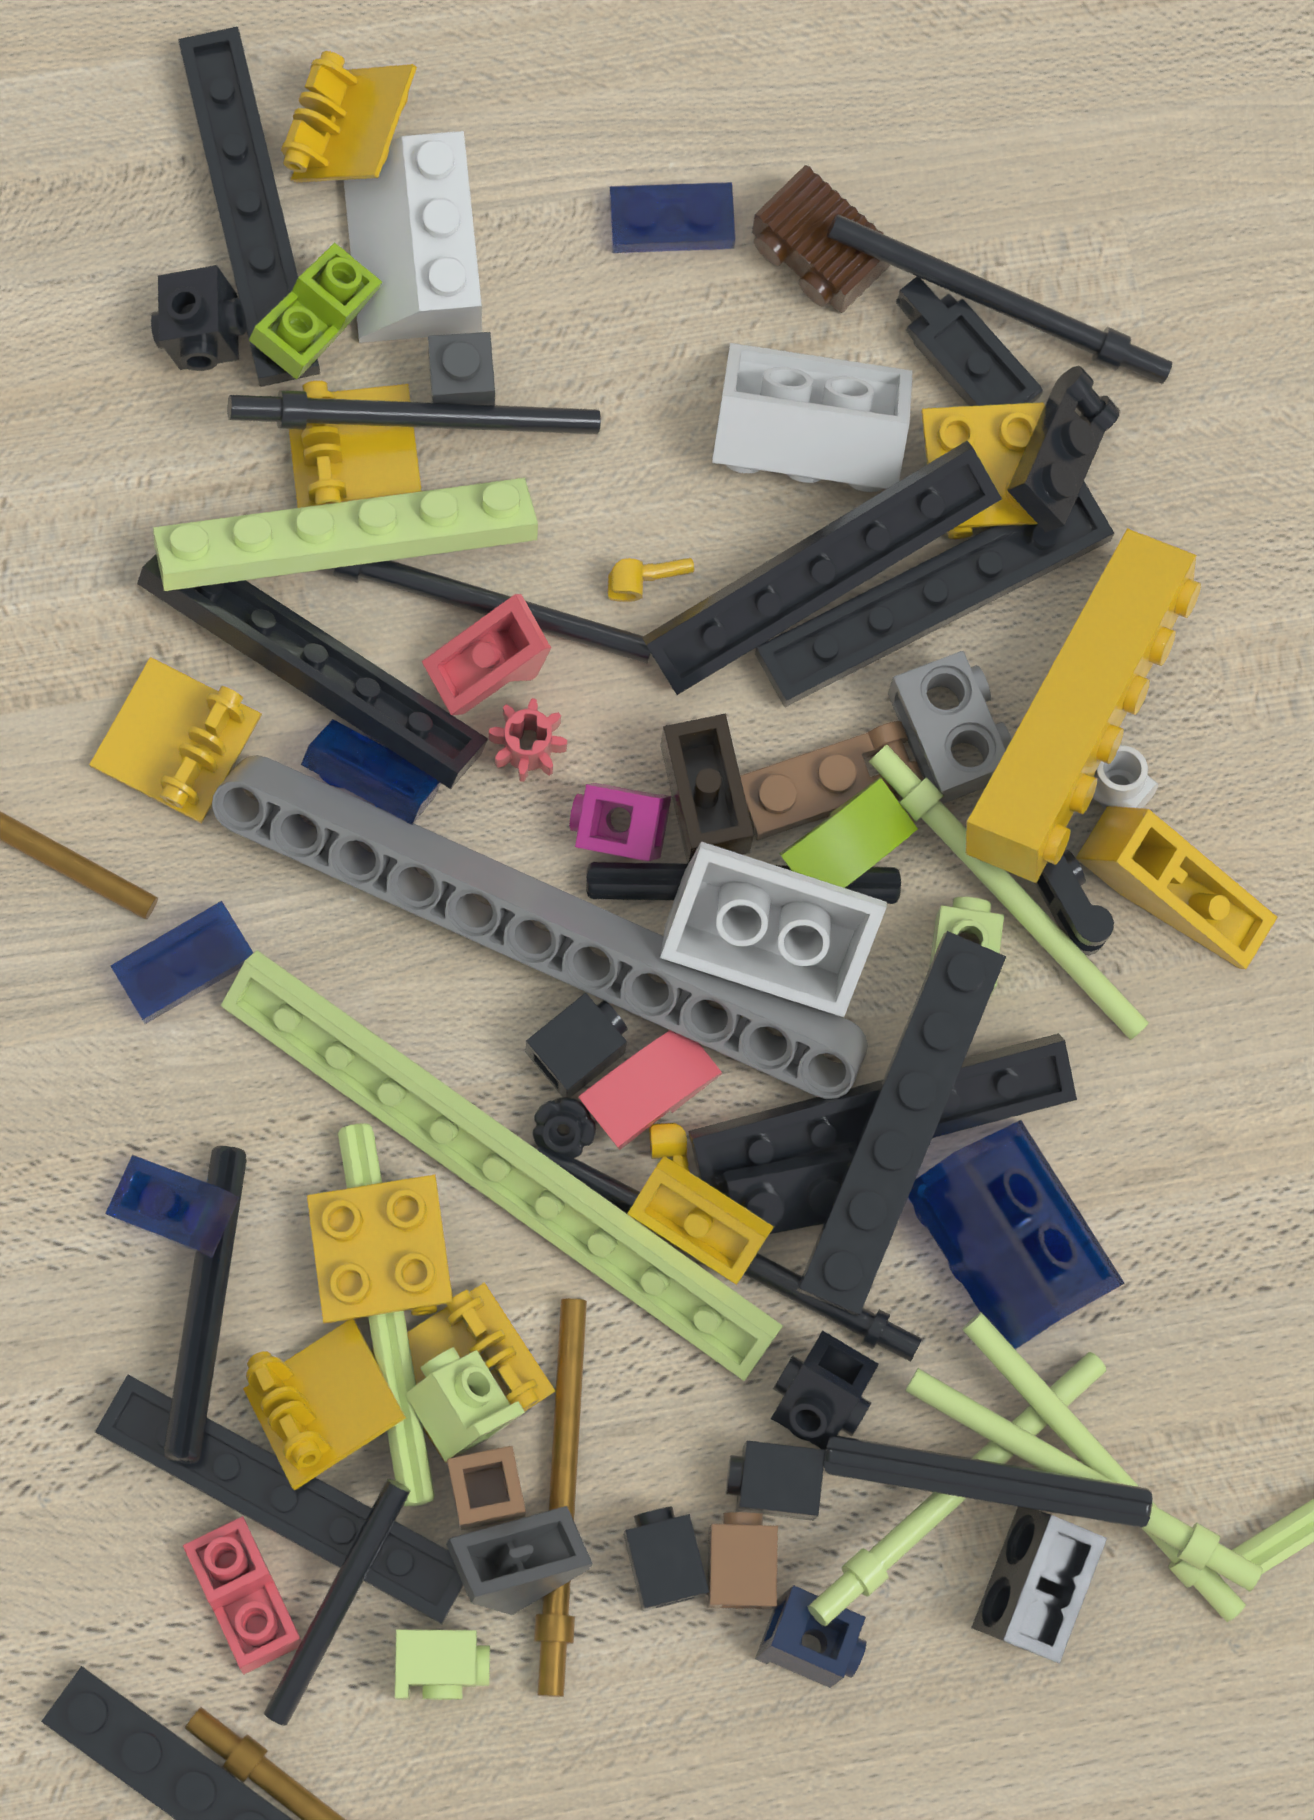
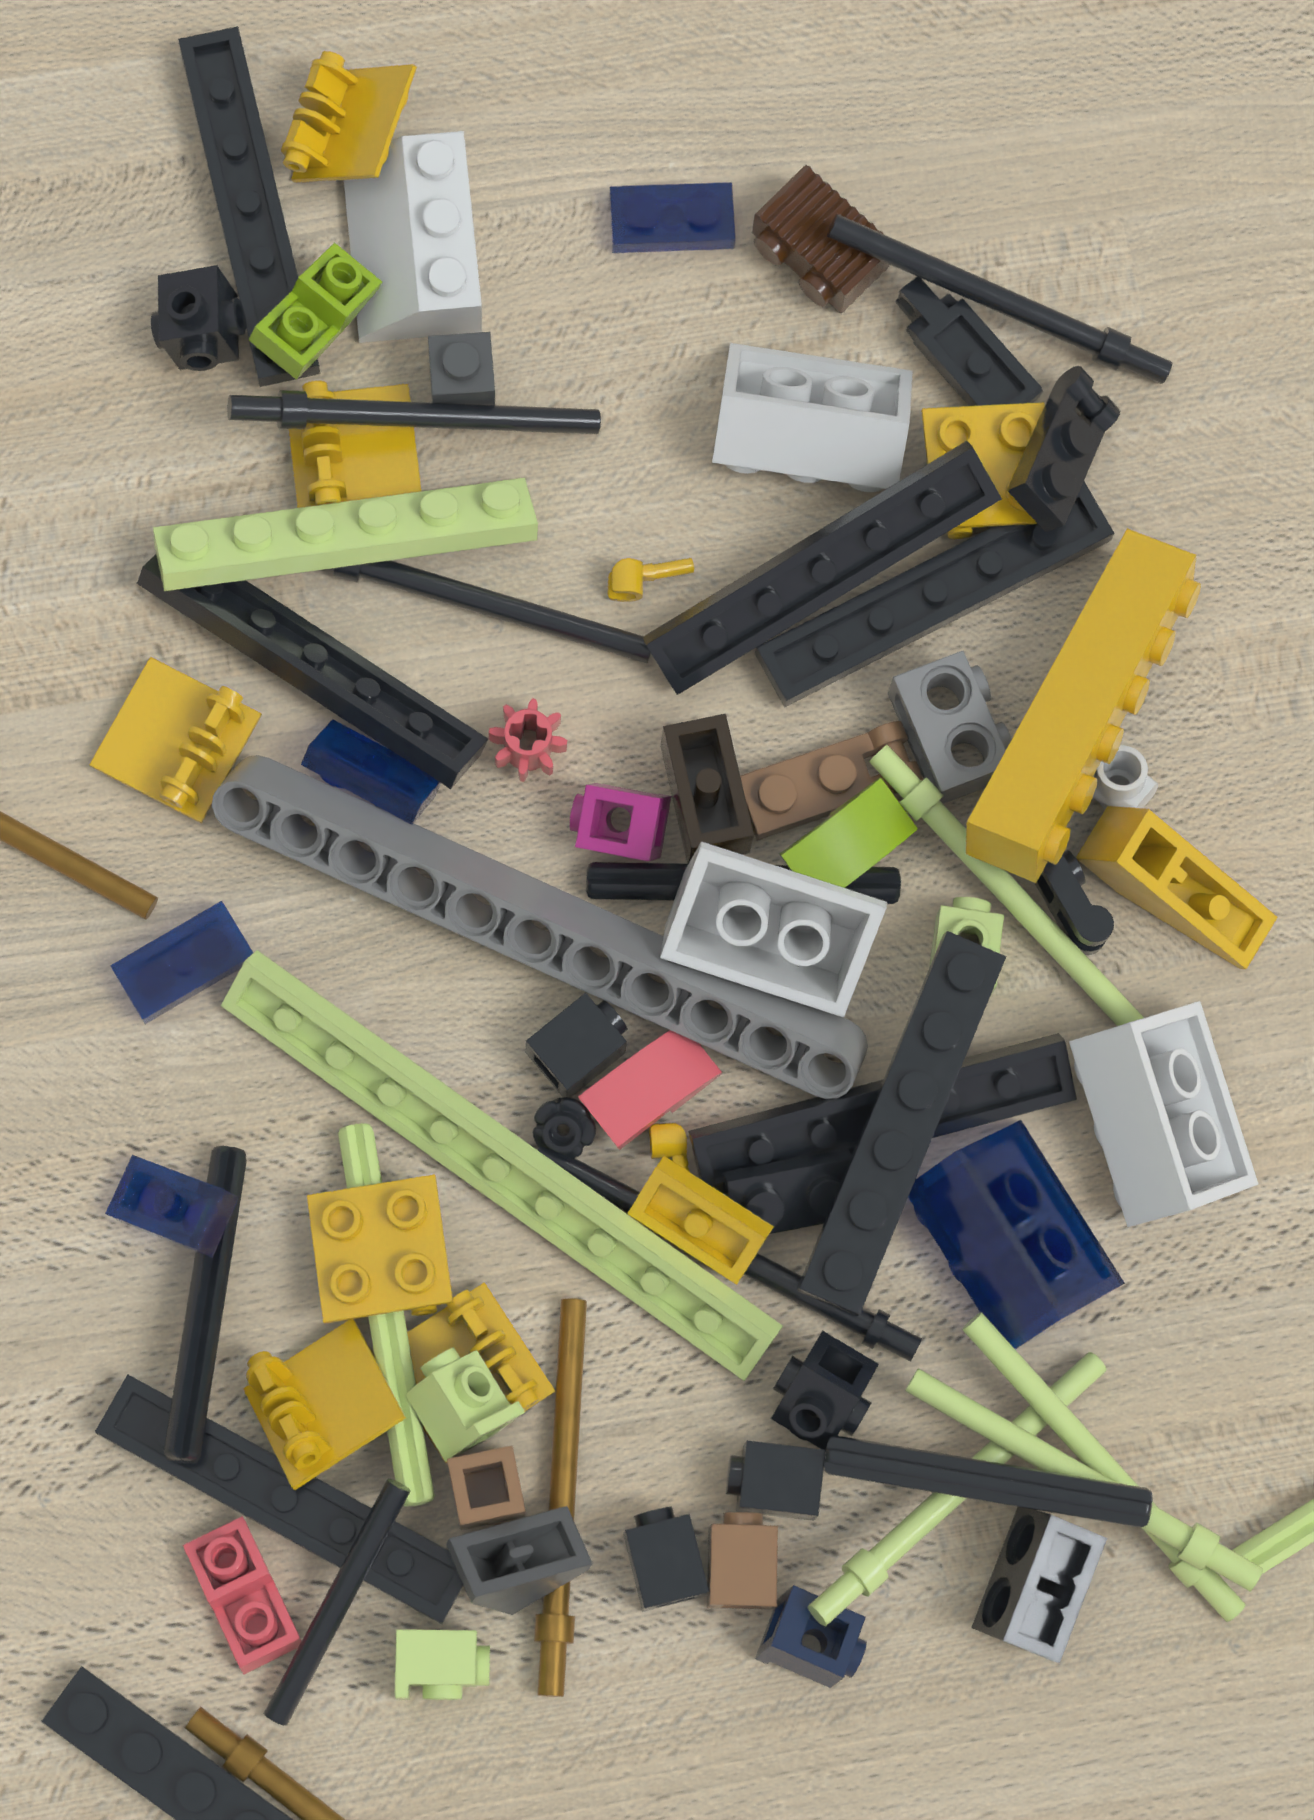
coral slope [422,594,551,715] -> none
none -> white slope [1069,1001,1259,1227]

